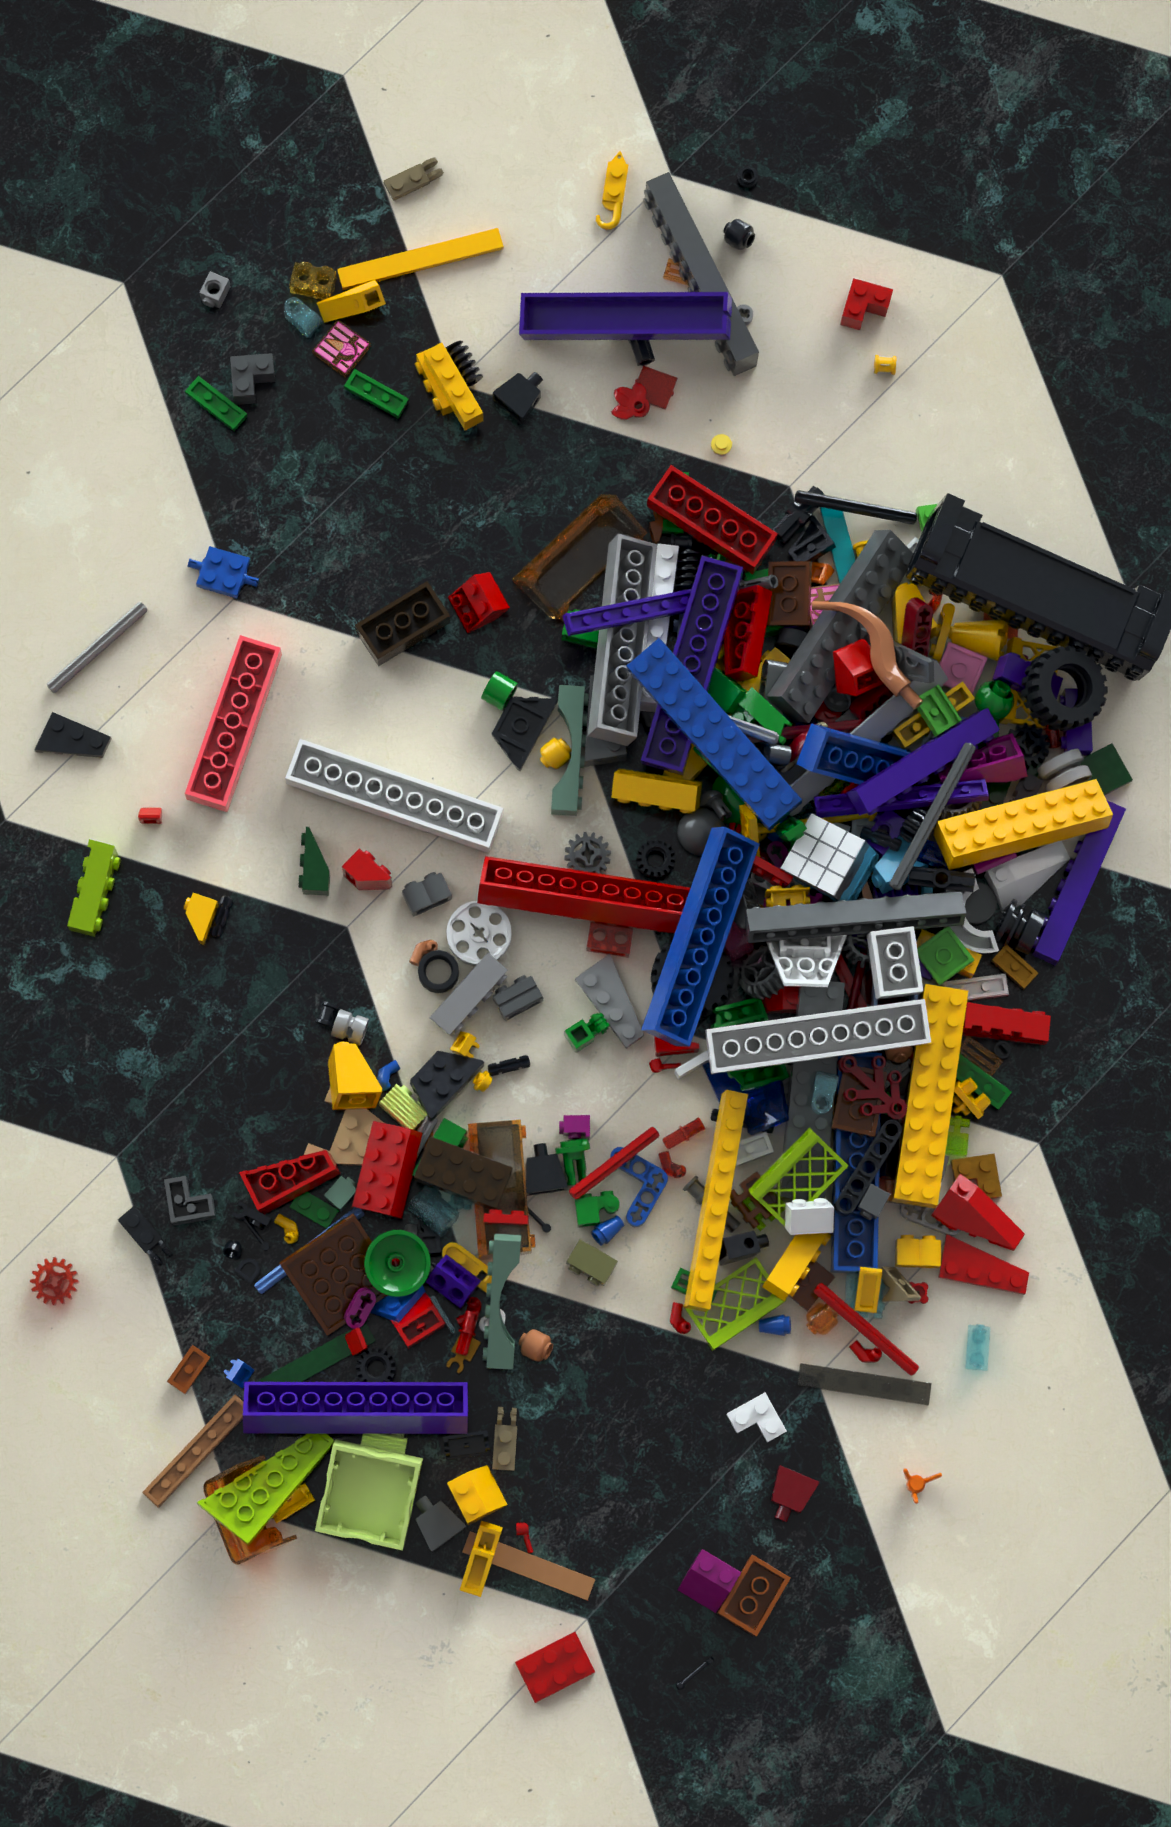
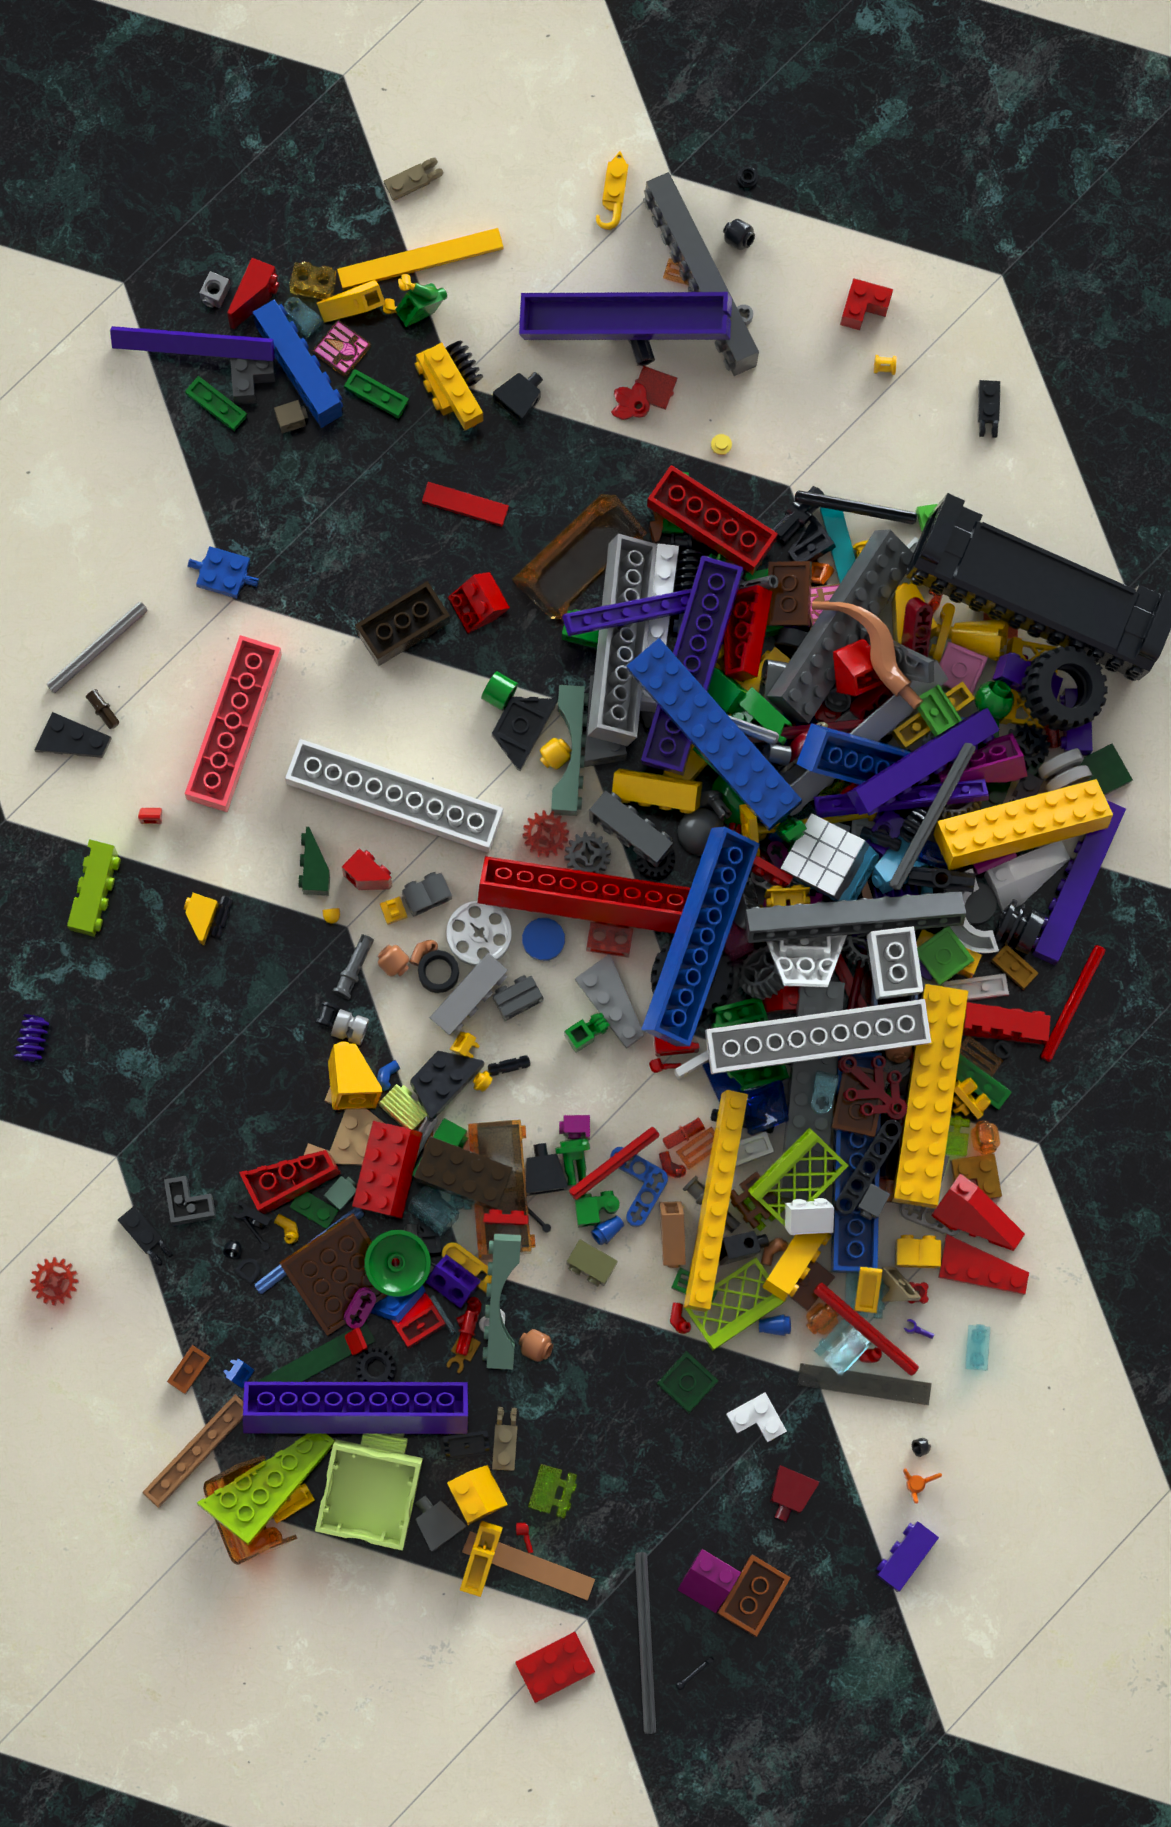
none -> dark purple piece [14,1014,50,1062]
none -> dark brown axle [86,689,119,729]
none -> dark purple tile [110,326,275,361]
none -> red slope [227,258,279,329]
none -> blue brick [253,299,343,428]
none -> dark tan brick [274,400,308,433]
none -> yellow hinge [322,908,340,924]
none -> dark grey pin [332,934,374,1000]
none -> nougat head [377,944,409,977]
none -> yellow tile [380,896,408,925]
none -> green torso [383,274,447,327]
none -> red tile [422,482,509,527]
none -> clear red gear [522,810,569,858]
none -> blue tile [522,918,565,961]
none -> clear neon green plate [528,1464,577,1518]
none -> dark grey wedge [589,790,673,868]
none -> dark grey axle [635,1552,656,1734]
none -> dark green tile [656,1351,719,1414]
none -> medium nougat slope [659,1201,686,1268]
none -> clear orange tile [676,1126,715,1170]
none -> nougat arm [761,1238,788,1266]
none -> clear light blue plate [814,1319,871,1376]
none -> dark purple brick [876,1521,939,1592]
none -> dark purple hand [904,1319,934,1339]
none -> black hinge [911,1438,931,1457]
none -> clear orange head [970,1121,1001,1155]
none -> black hinge [977,380,1000,438]
none -> red axle [1041,945,1105,1062]

